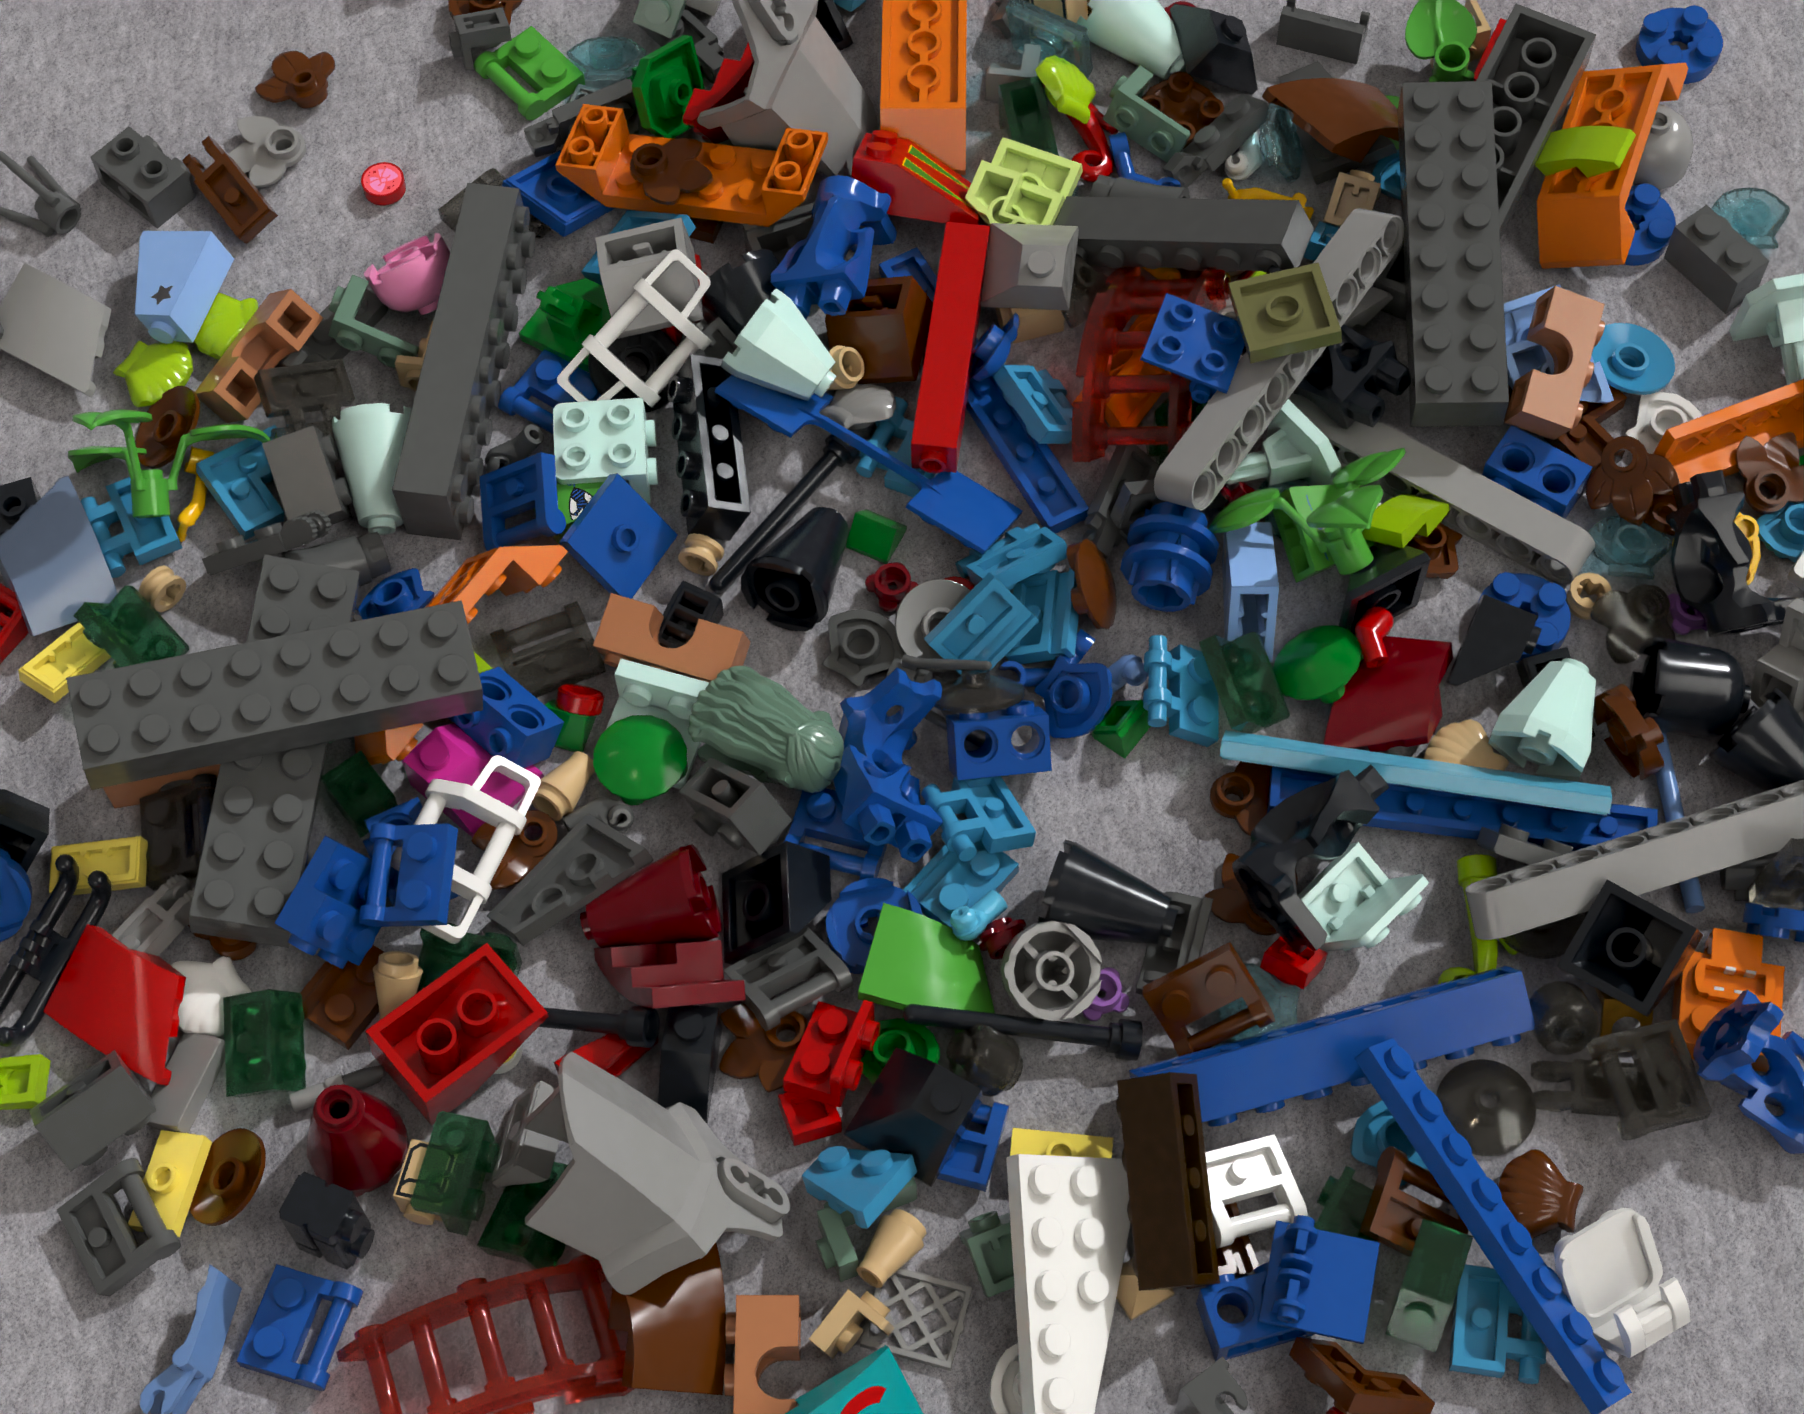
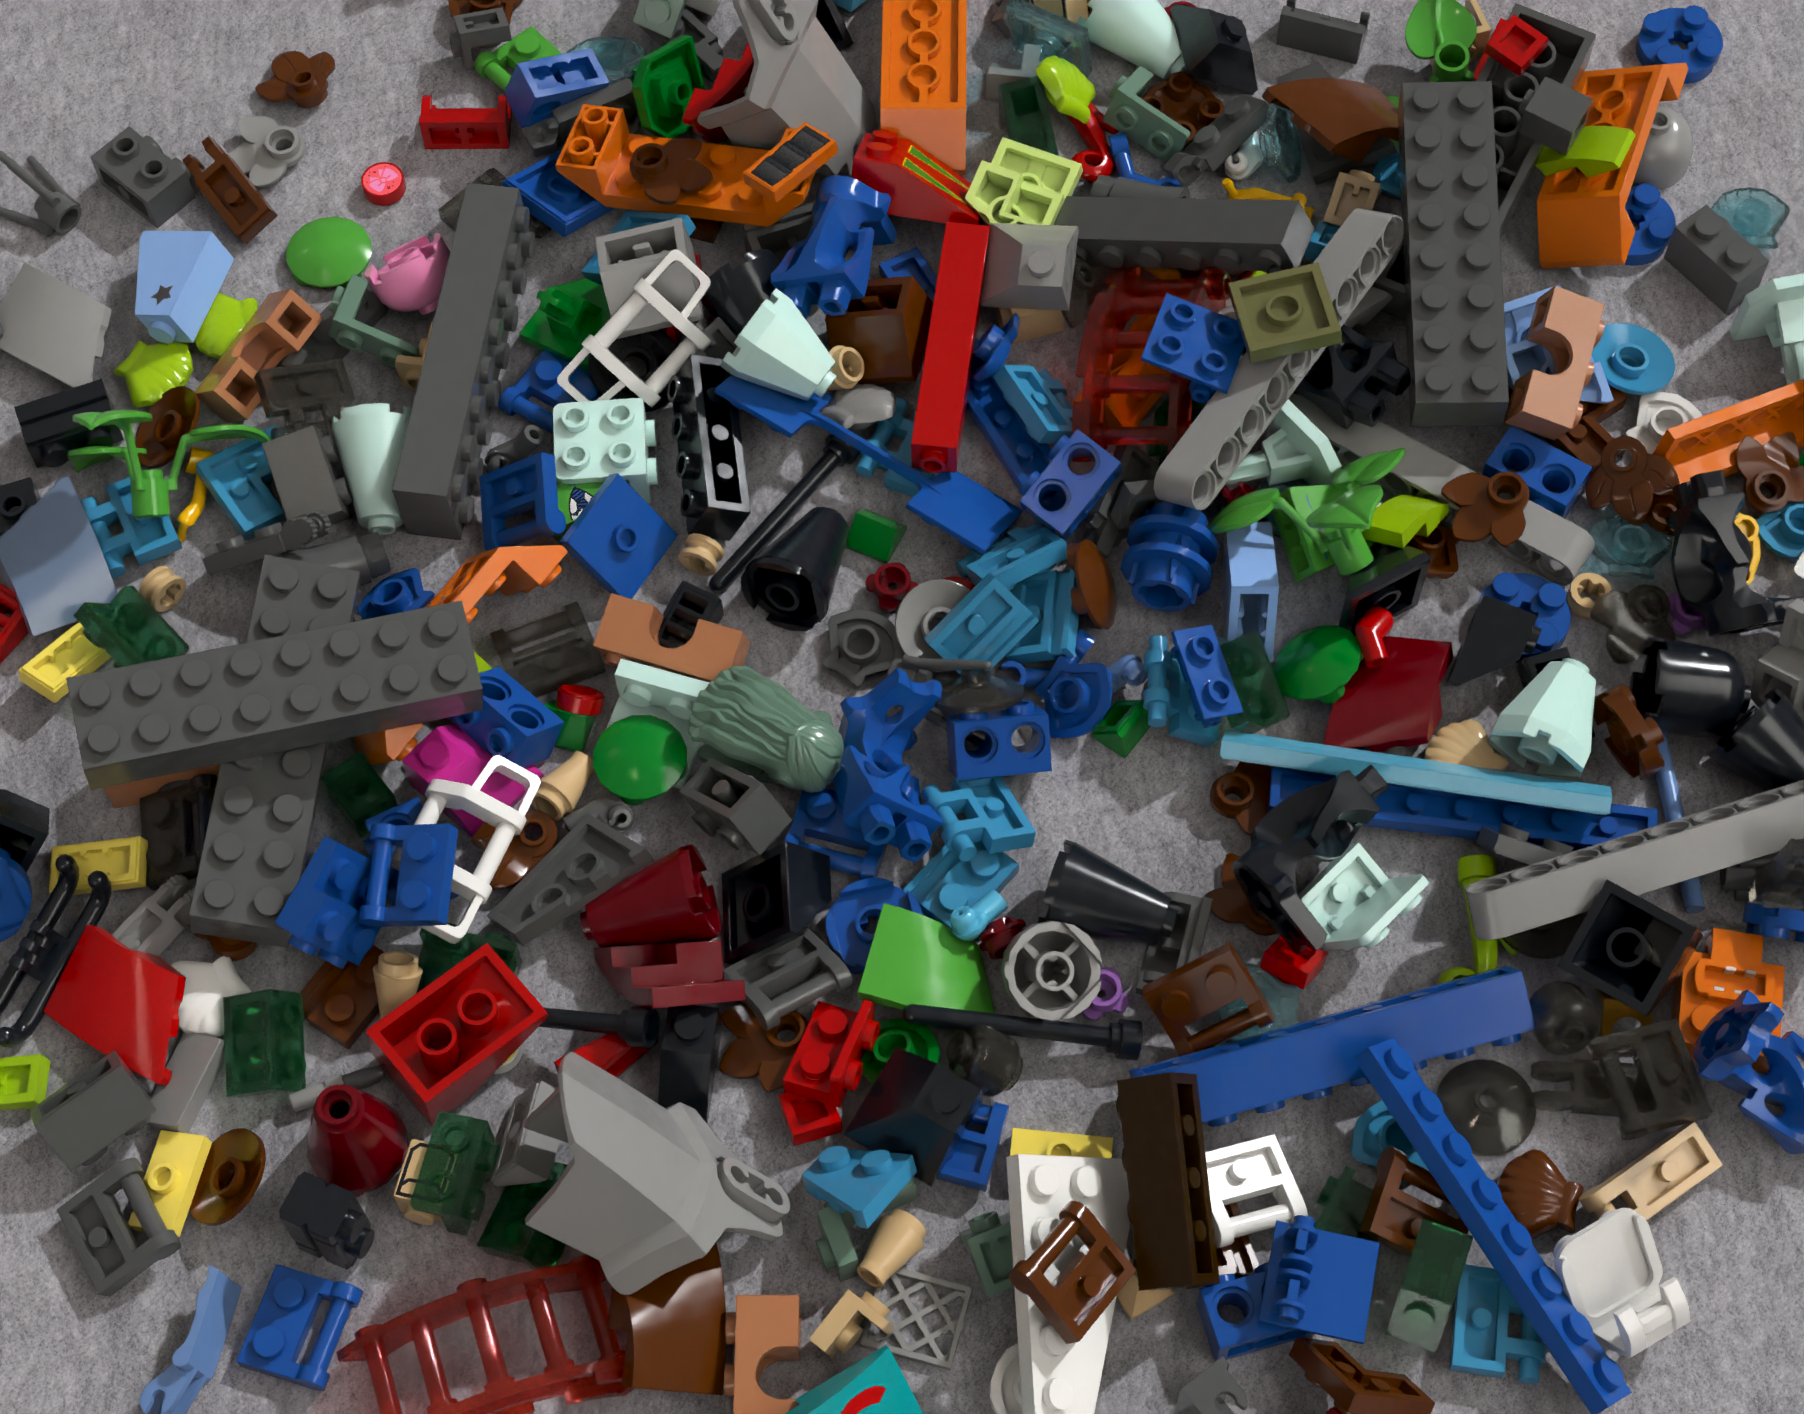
none -> black brick [14,379,124,468]
none -> bright green dish [286,216,372,288]
none -> red hinge [419,95,512,149]
none -> blue brick [504,48,610,128]
none -> tile [743,122,838,203]
none -> reddish brown plate [1009,1200,1136,1344]
none -> blue brick [1019,429,1122,542]
none -> blue hinge [1171,625,1243,728]
none -> reddish brown plate [1441,471,1529,547]
none -> red plate [1485,14,1549,77]
none -> dark grey brick [1518,76,1593,155]
none -> tan plate [1579,1122,1723,1220]

